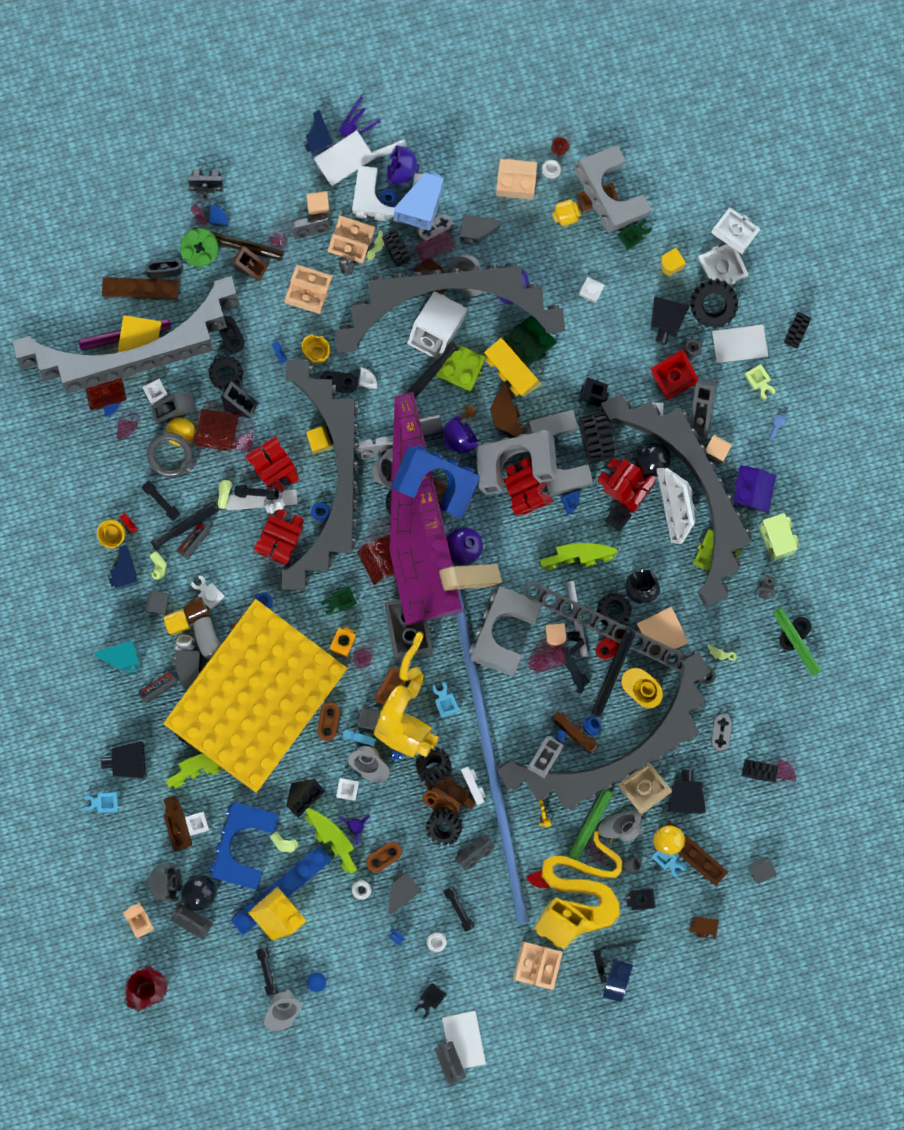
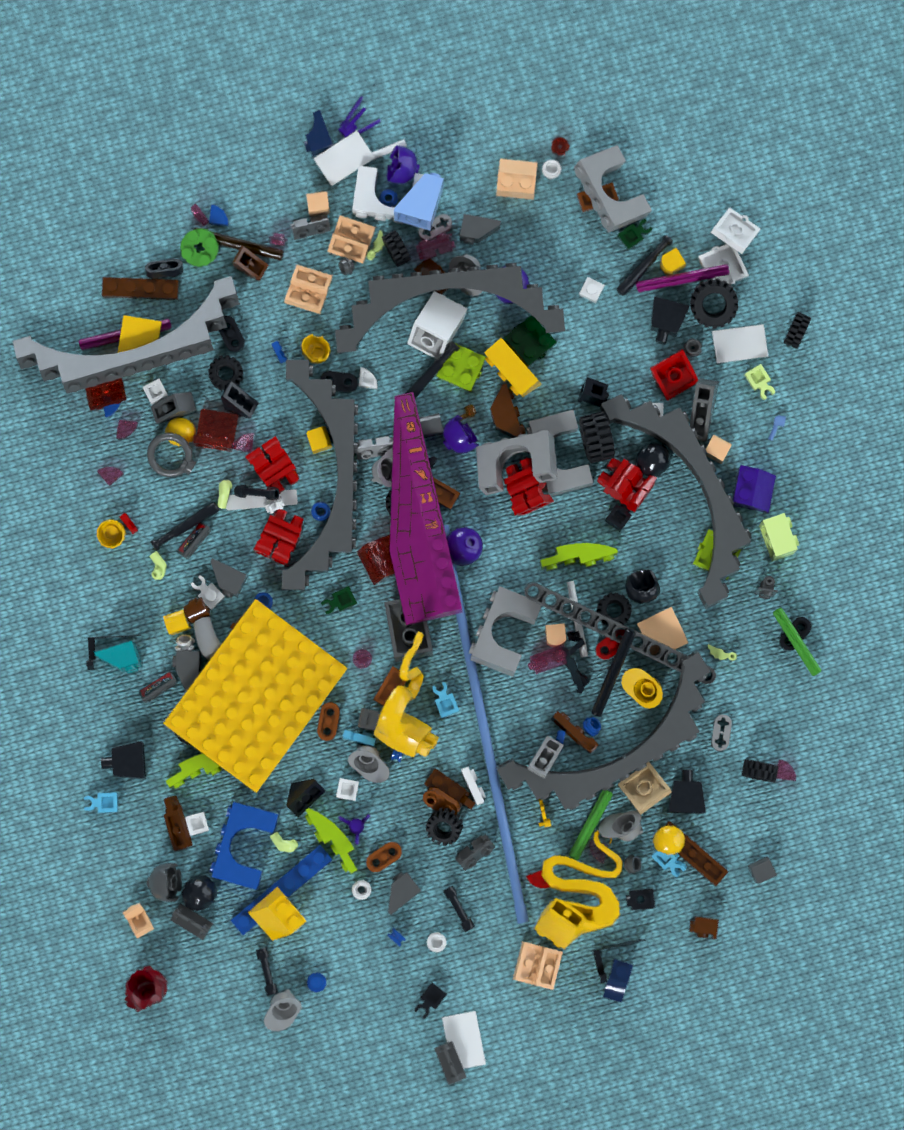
dark blue arch [108,545,139,591] -> none
black bar [141,480,181,521] -> none
dark grey piece [145,590,170,616] -> none
black hips [188,169,223,199] -> none
light orange brick [329,627,357,658] -> none
blue arch [391,444,481,519] -> none
black tyre [415,747,452,785] -> none
tan beam [439,564,502,590] -> none
yellow head [552,199,582,227] -> none
blue tile [560,490,579,515] -> none
white wedge [656,468,696,544] -> none
none -> black piece [86,635,141,670]
none -> clear pink tile [97,467,124,486]
none -> dark grey slope [211,558,248,598]
none -> black piece [617,235,673,296]
none -> magenta axle [636,264,730,292]

